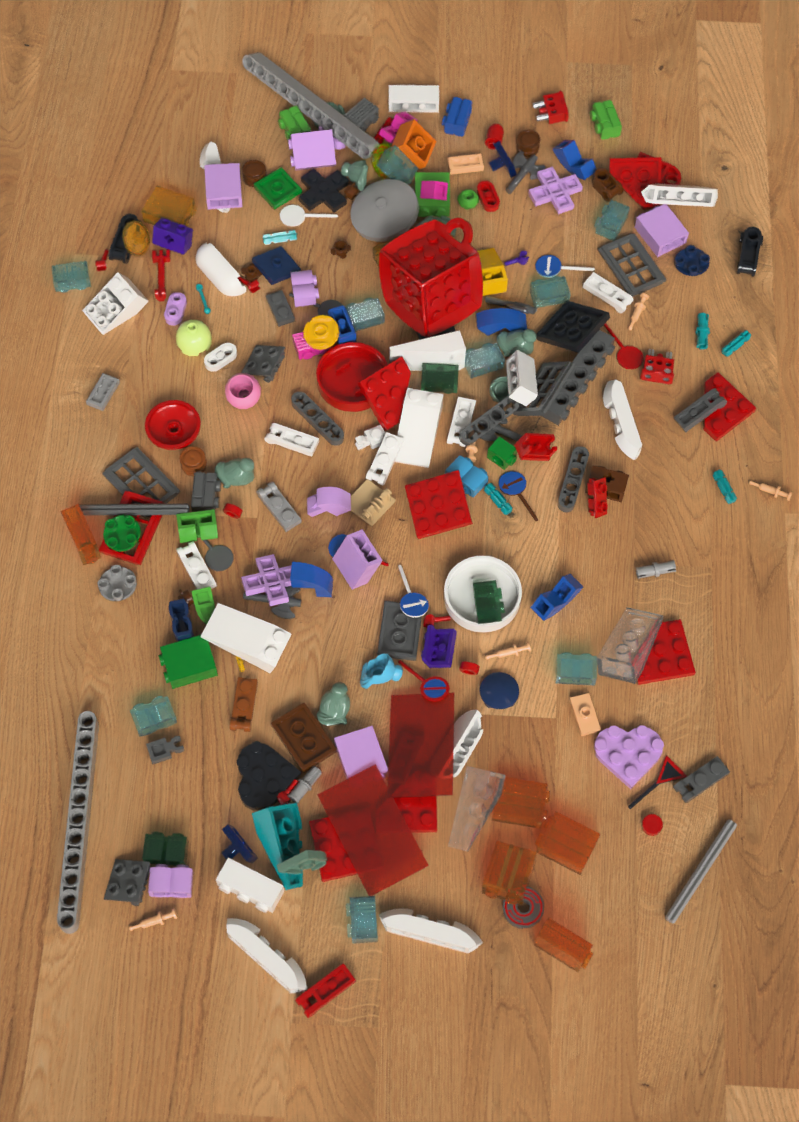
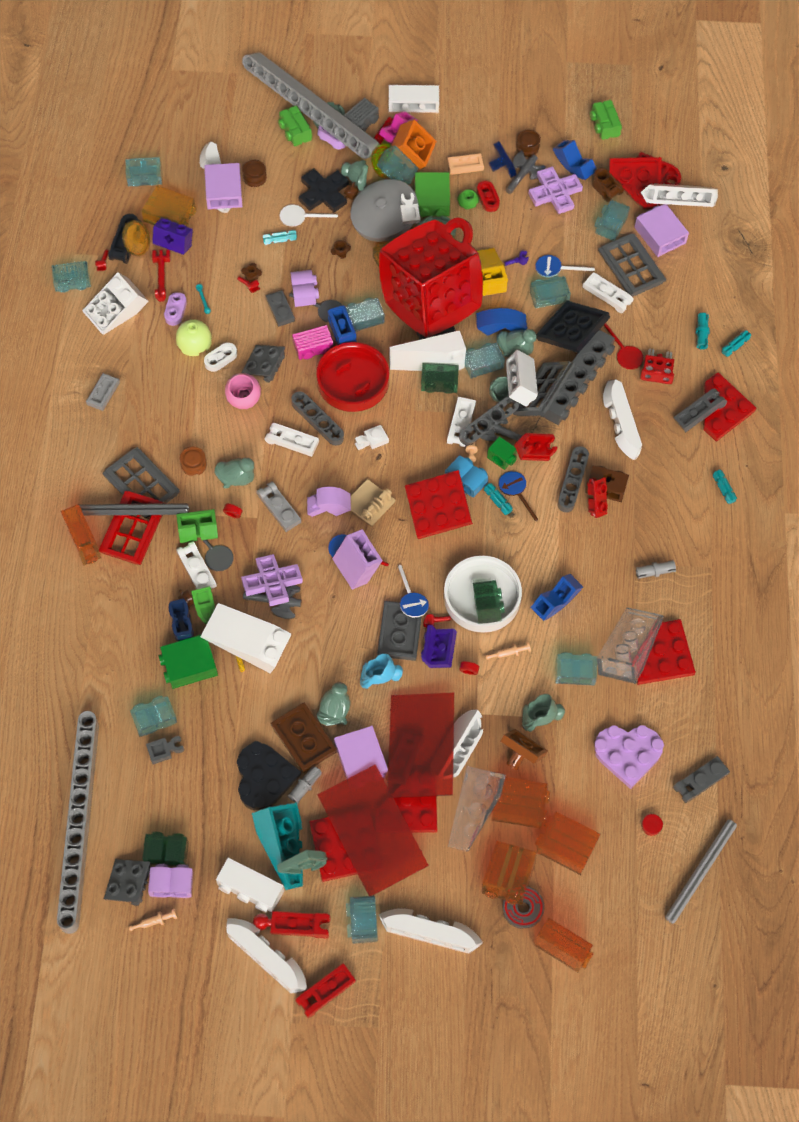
light grey dish [97,565,137,601] -> none
green dish [103,515,141,552] -> none
red dish [145,400,201,450] -> none
dark grey brick [191,472,221,512] -> none
white brick [196,243,246,296] -> none
clear blue tile [221,824,258,863] -> none
dark orange plate [230,677,258,732] -> none
dark blue plate [252,246,301,285] -> none
green plate [254,167,302,210] -> none
red hand [277,779,298,805] -> none
lavender brick [288,129,336,171] -> none
blue brick [290,562,333,597] -> none
yellow tile [303,315,340,350] -> none
red plate [357,357,411,431] -> none
white plate [366,432,404,485] -> none
white slope [395,388,443,468] -> none
piece [398,660,450,702] -> none
dark pink panel [420,181,448,201] -> none
blue brick [442,97,472,137] -> none
dark blue dish [480,672,519,710] -> none
red brick [485,124,504,150] -> none
dark grey piece [485,295,538,314] -> none
red piece [532,91,569,124] -> none
light nougat plate [570,693,601,736] -> none
light nougat piece [628,293,649,330] -> none
black piece [628,755,687,809] -> none
dark blue dish [674,245,710,276] -> none
black piece [737,227,764,277] -> none
light nougat piece [749,481,793,501] -> none
none -> clear light blue brick [126,157,162,187]
none -> red plate [253,911,331,939]
none -> white plate [400,193,420,225]
none -> dark orange tile [500,729,548,770]
none -> sand green hair [522,694,565,732]

